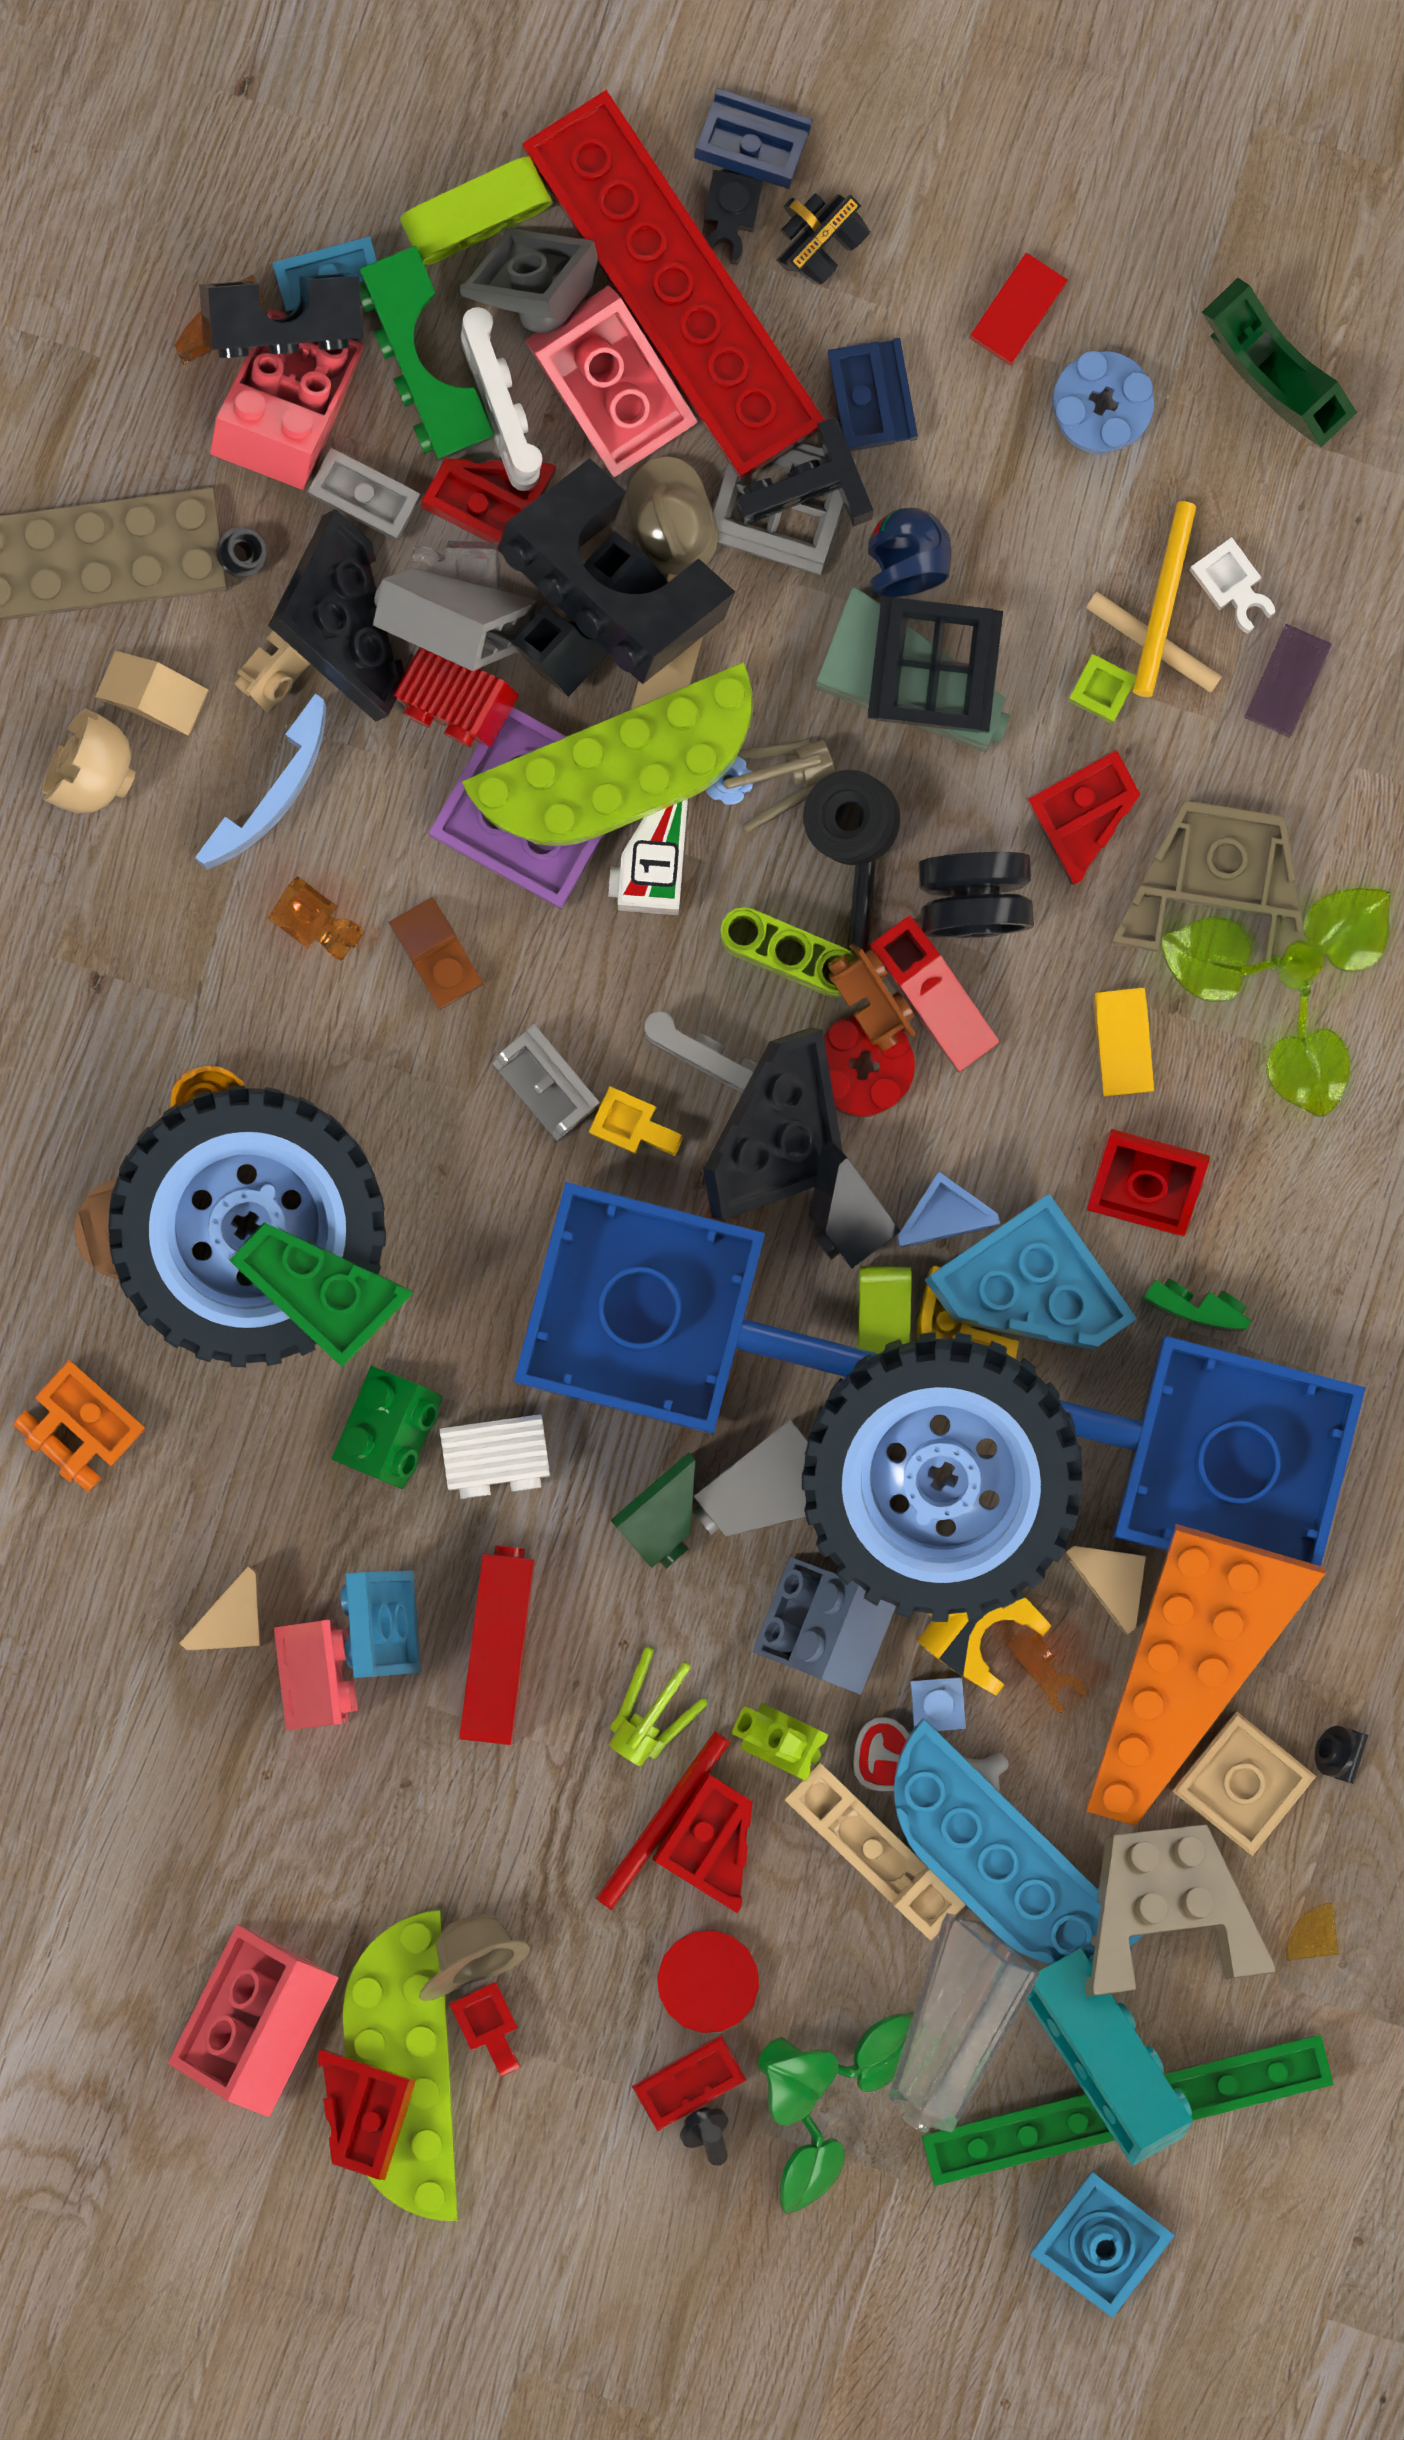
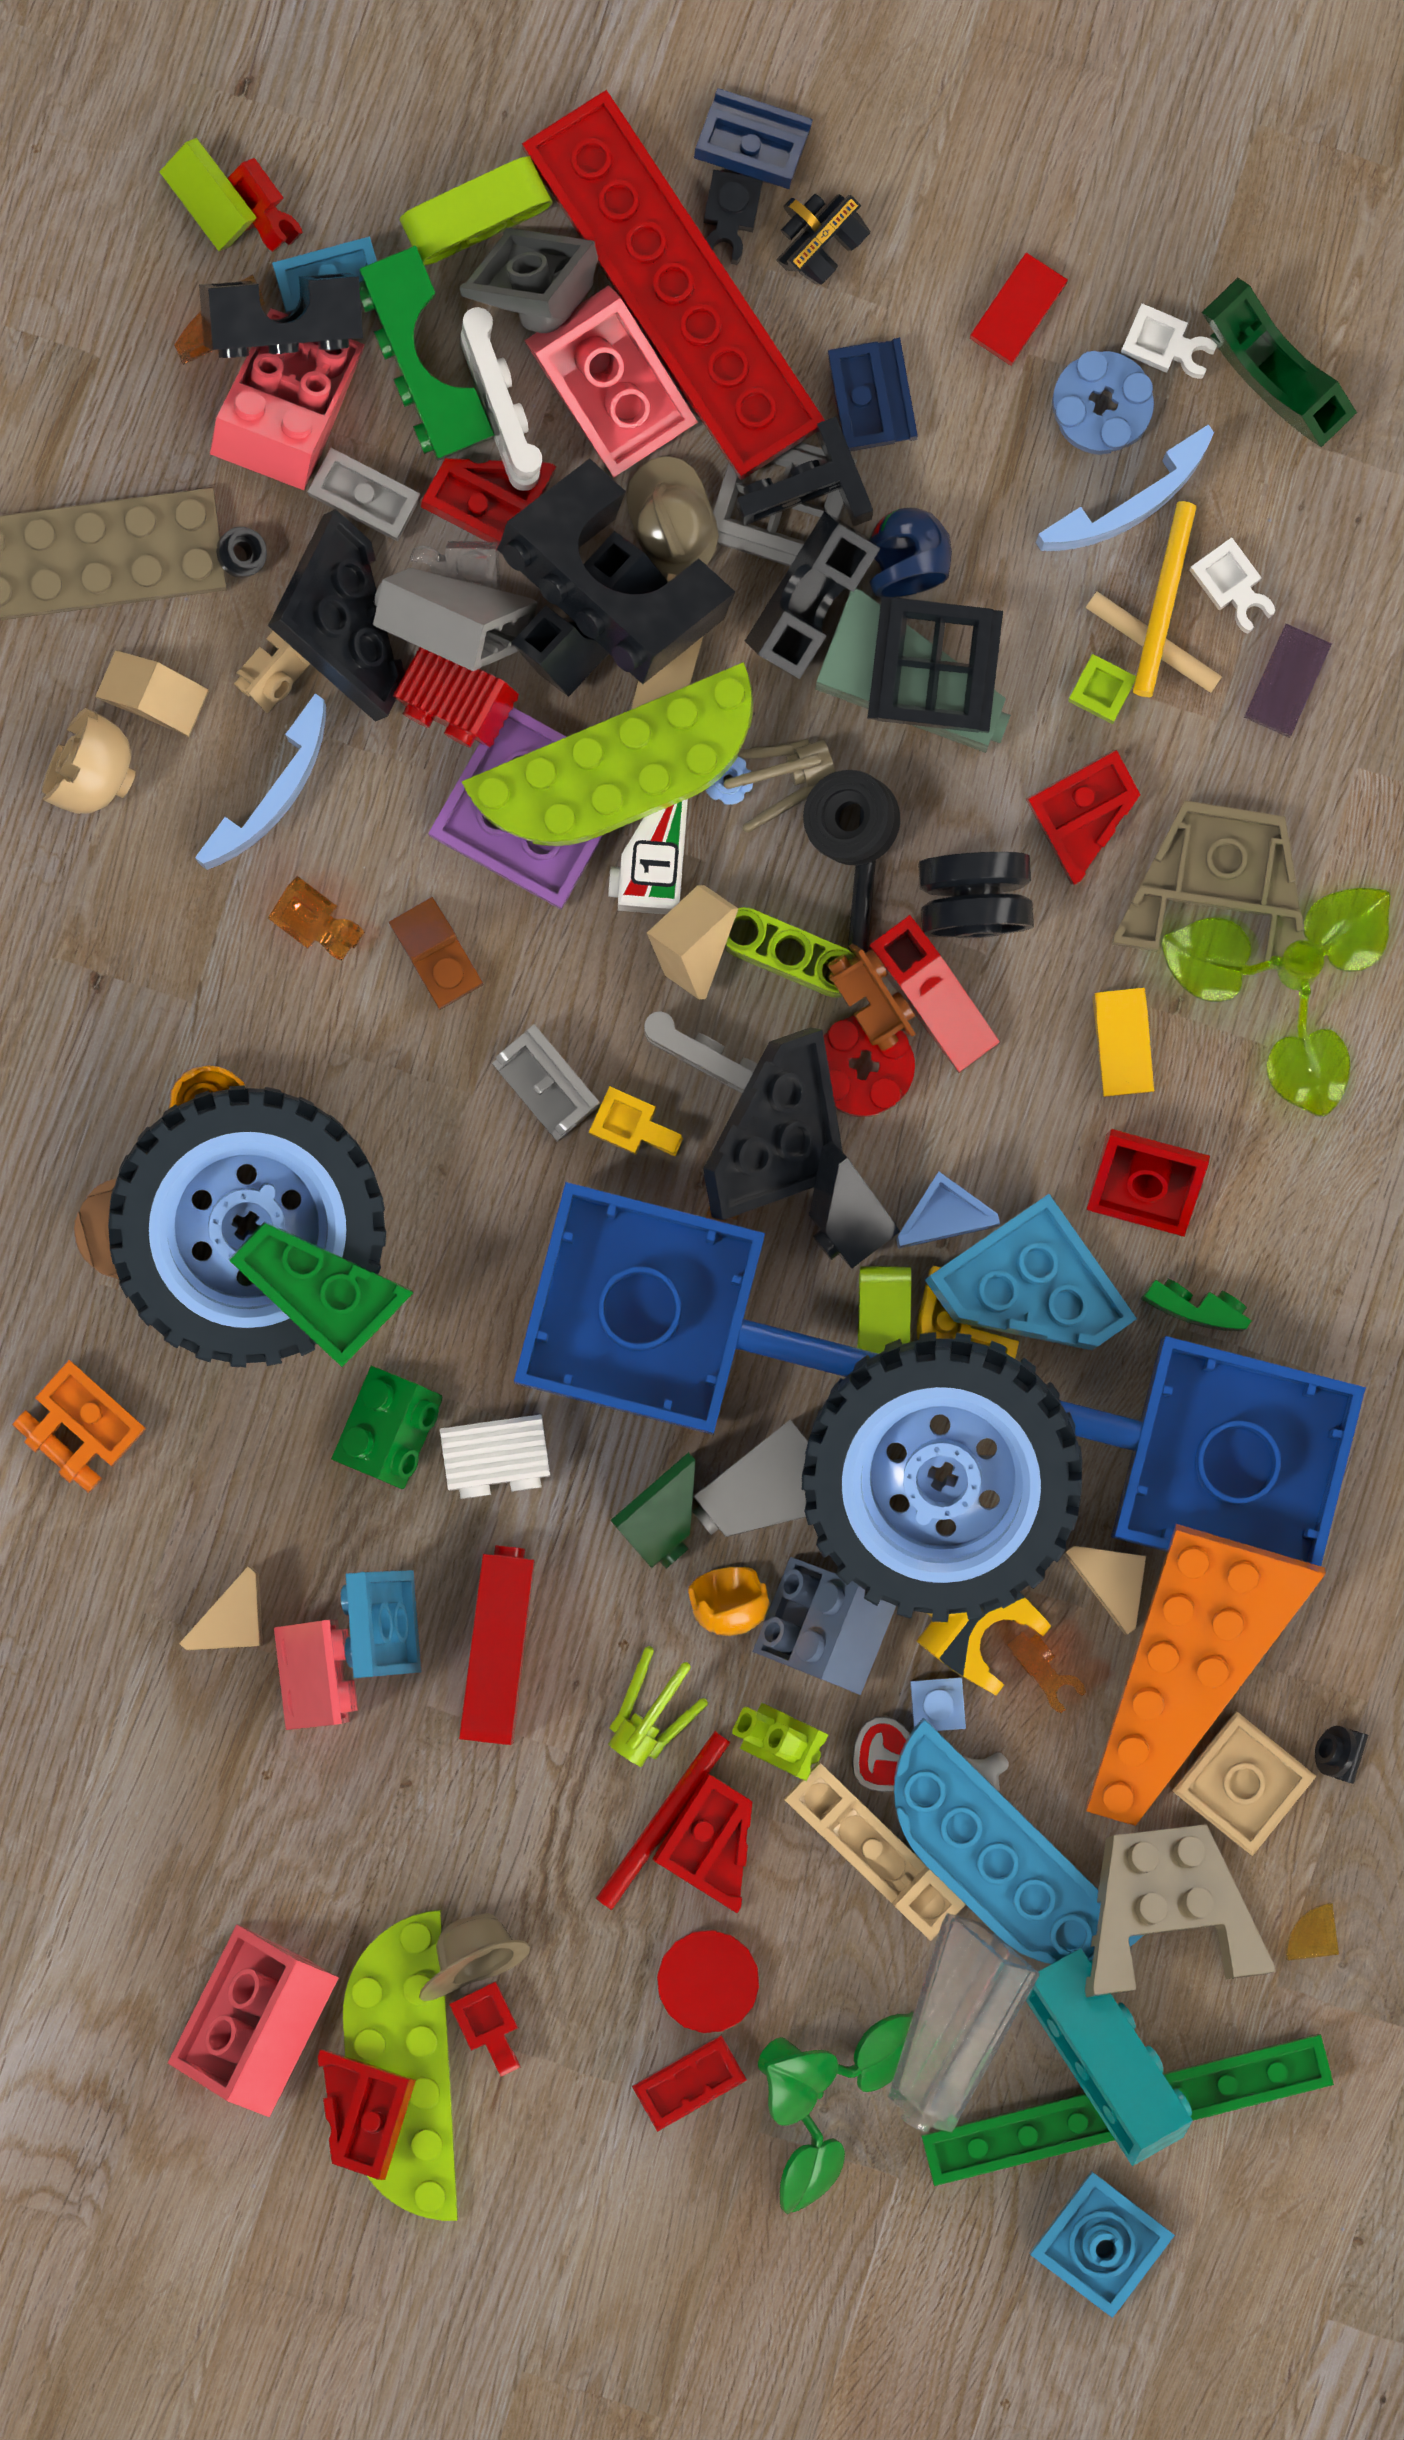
black plate [680,2107,728,2166] -> none
none -> lime tile [159,138,256,251]
none -> red plate [227,158,303,252]
none -> tan slope [647,885,738,1000]
none -> light orange hair [688,1567,770,1636]
none -> black arch [745,511,880,679]
none -> light blue slope [1036,424,1214,551]
none -> white plate [1121,303,1217,379]

